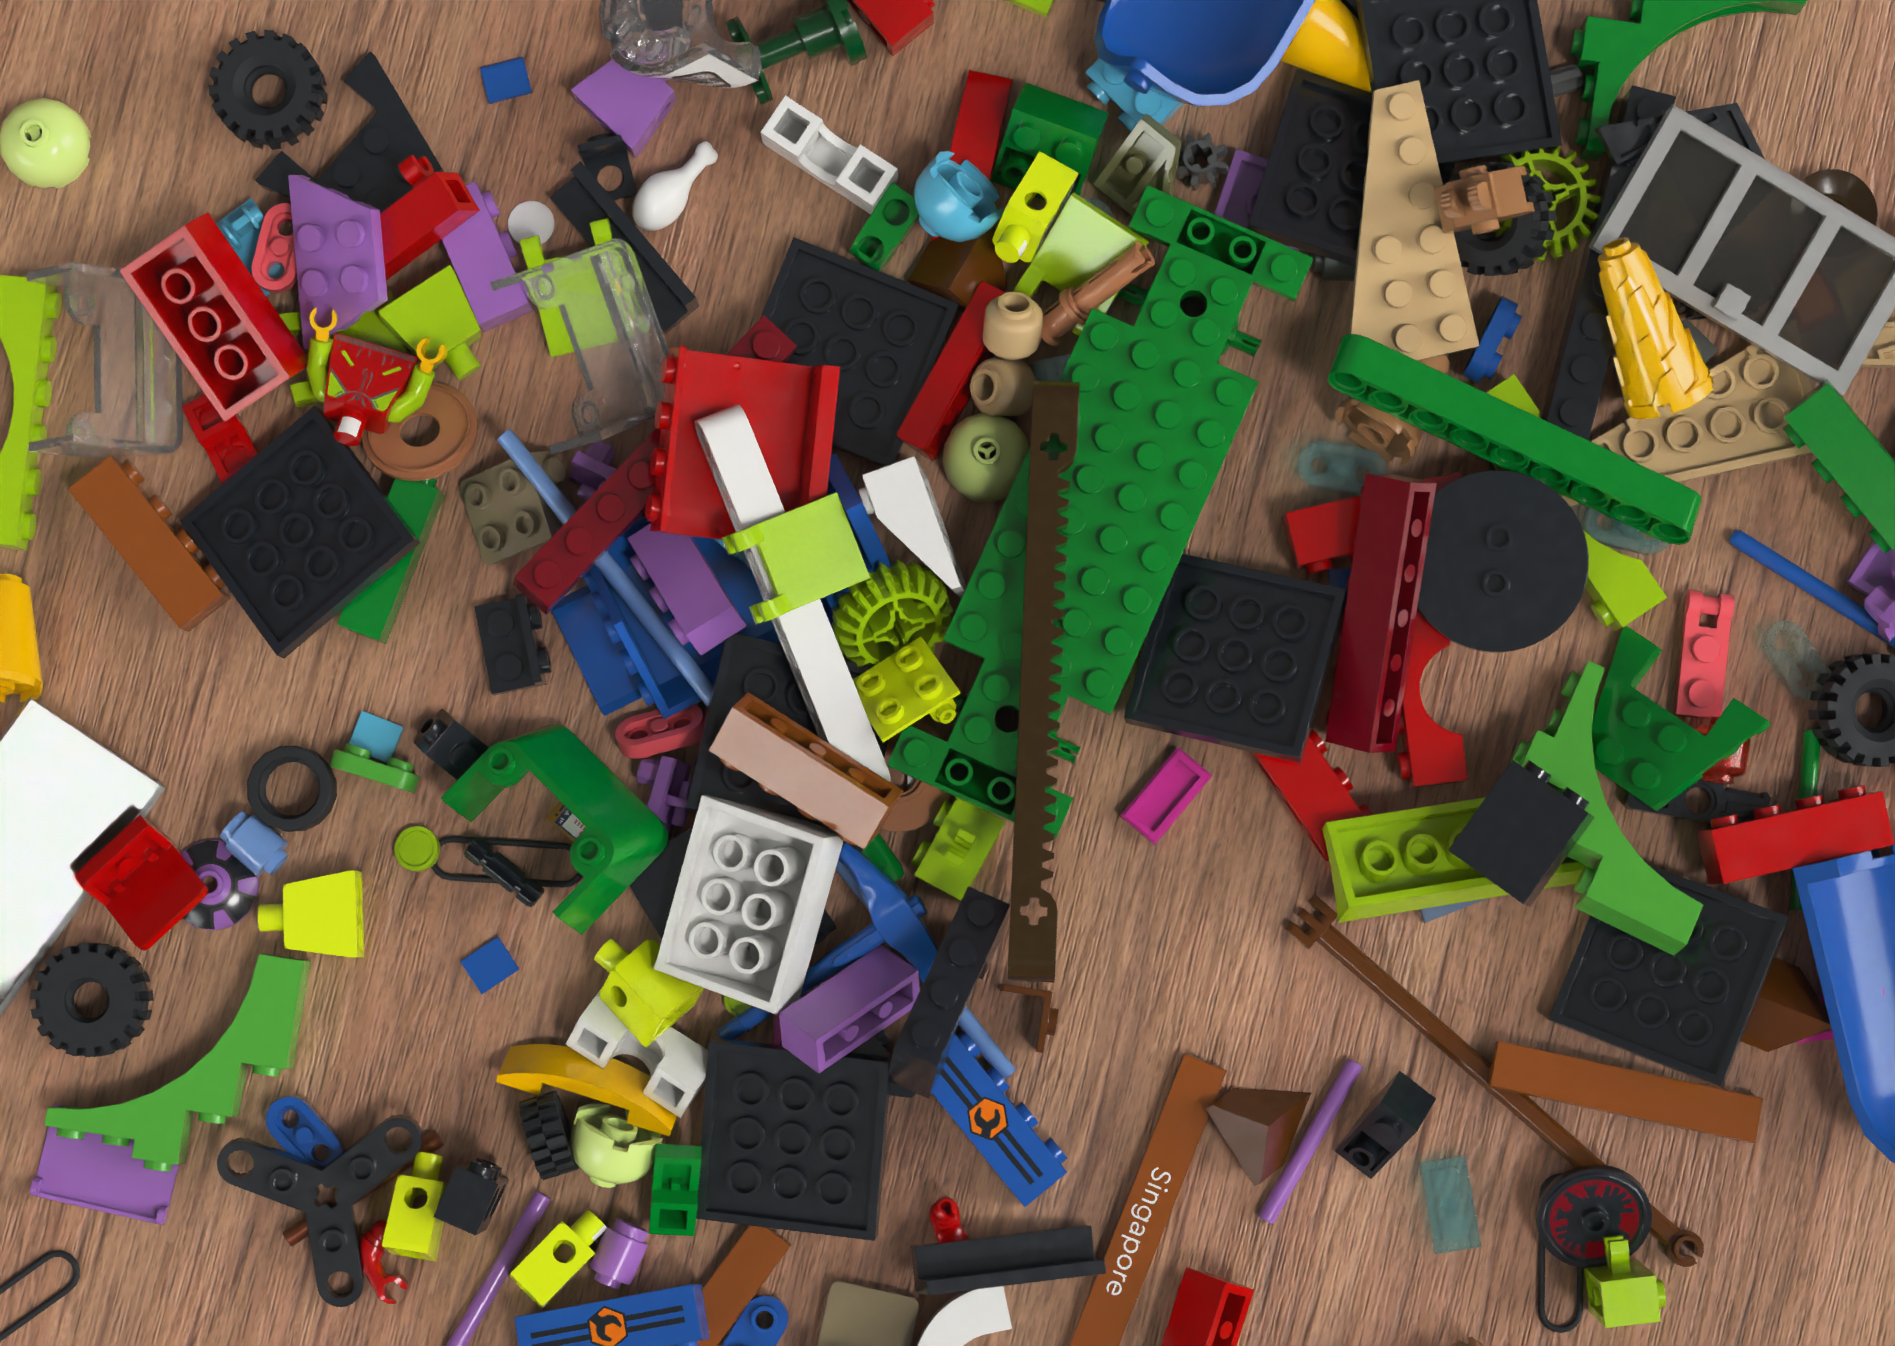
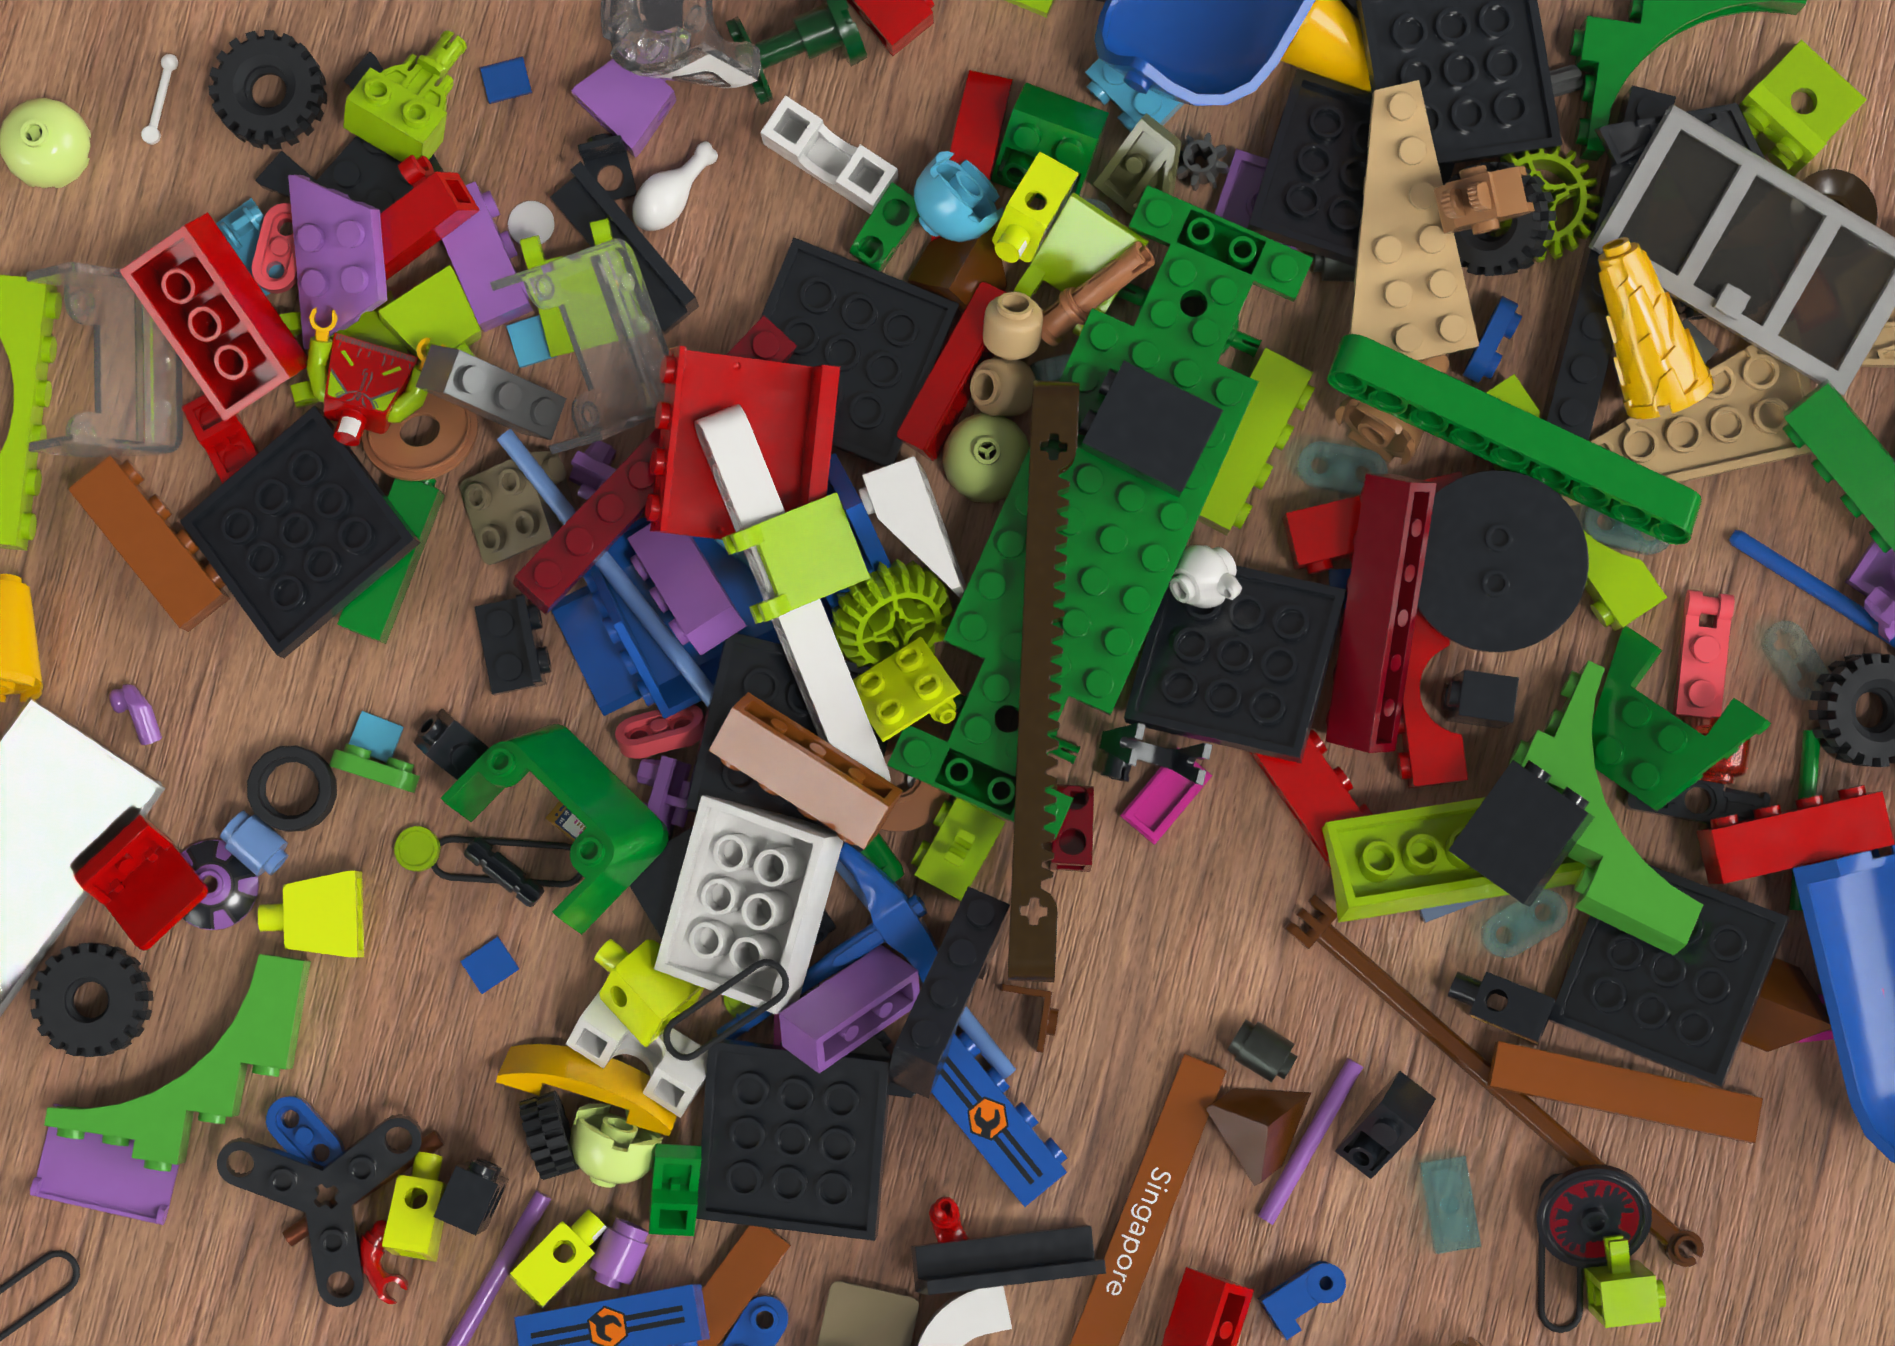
none -> medium lavender arm [109,684,162,745]
none -> white hinge [141,54,178,145]
none -> lime brick [343,30,467,162]
none -> dark grey brick [416,344,567,440]
none -> medium azure piece [506,315,557,368]
none -> black piece [663,959,789,1061]
none -> dark red leg [1050,784,1094,872]
none -> black brick [1078,361,1223,498]
none -> black piece [1099,723,1213,786]
none -> white piece [1170,545,1242,608]
none -> lime brick [1197,348,1315,536]
none -> pearl dark grey brick [1227,1019,1298,1083]
none -> blue leg [1257,1261,1346,1340]
none -> black brick [1441,670,1519,729]
none -> black torso [1448,972,1555,1045]
none -> clear light blue plate [1481,889,1568,958]
none -> lime bracket [1738,39,1867,177]

